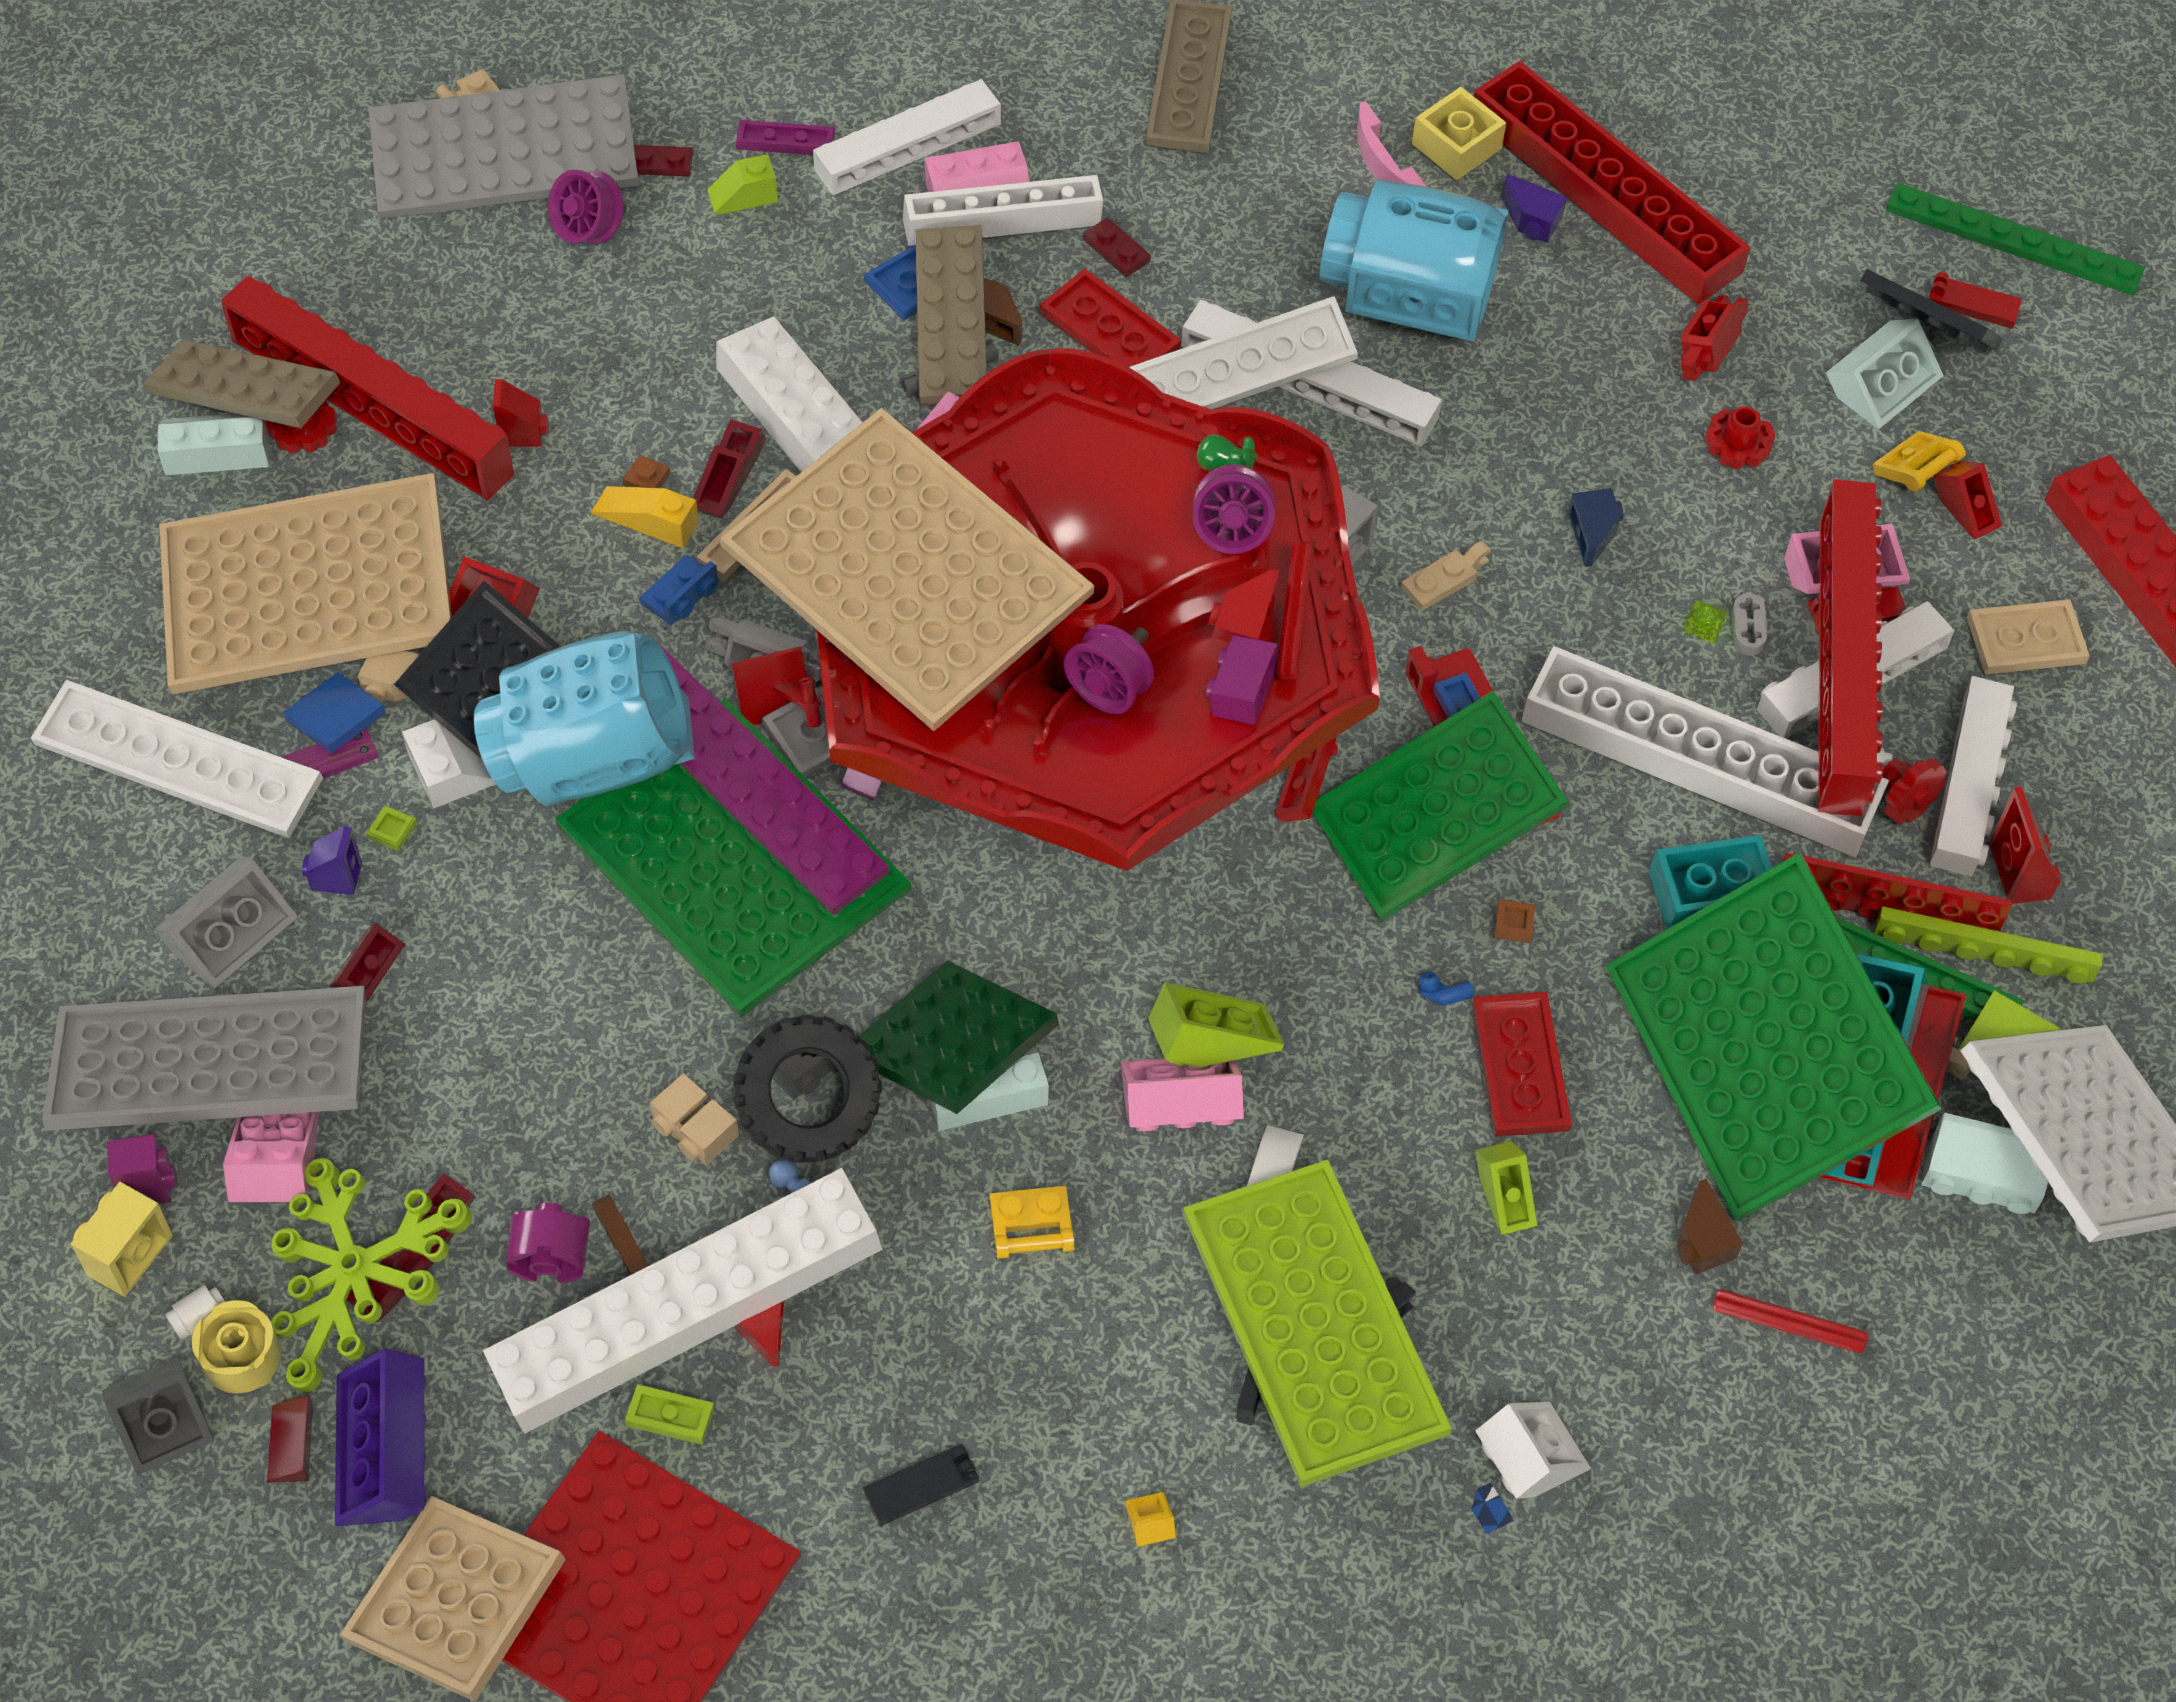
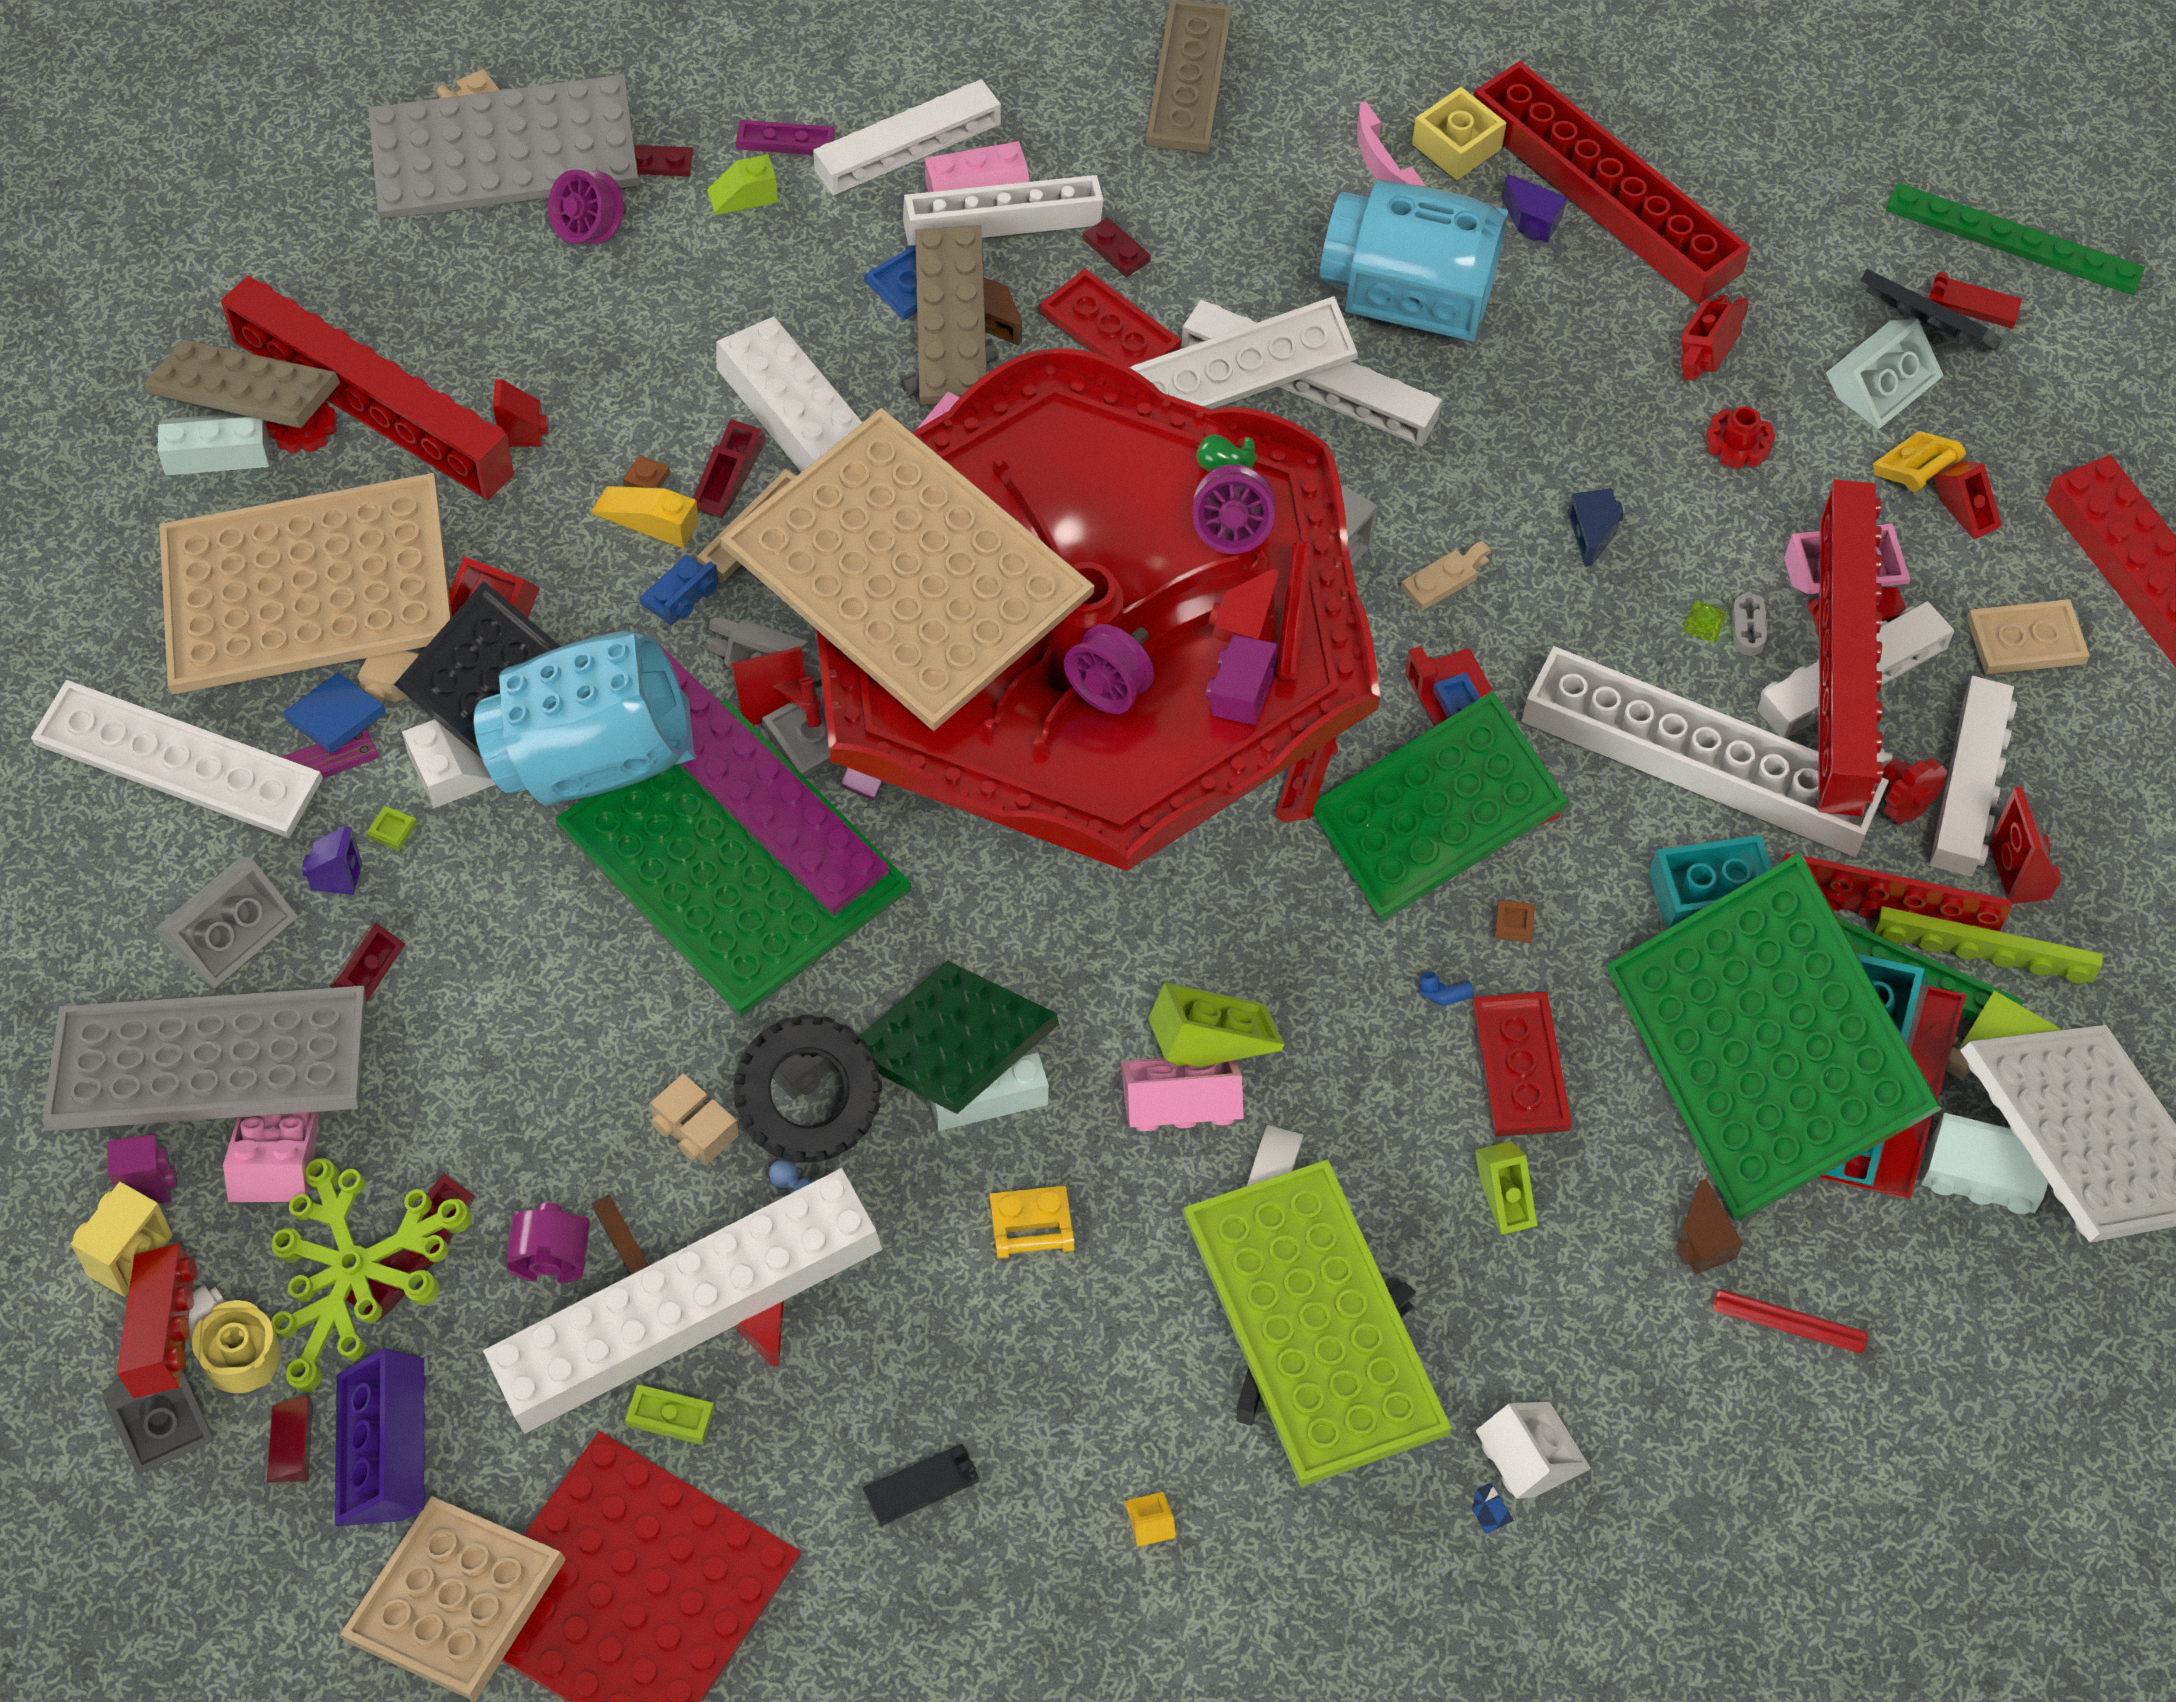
none -> red brick [116,1243,198,1399]

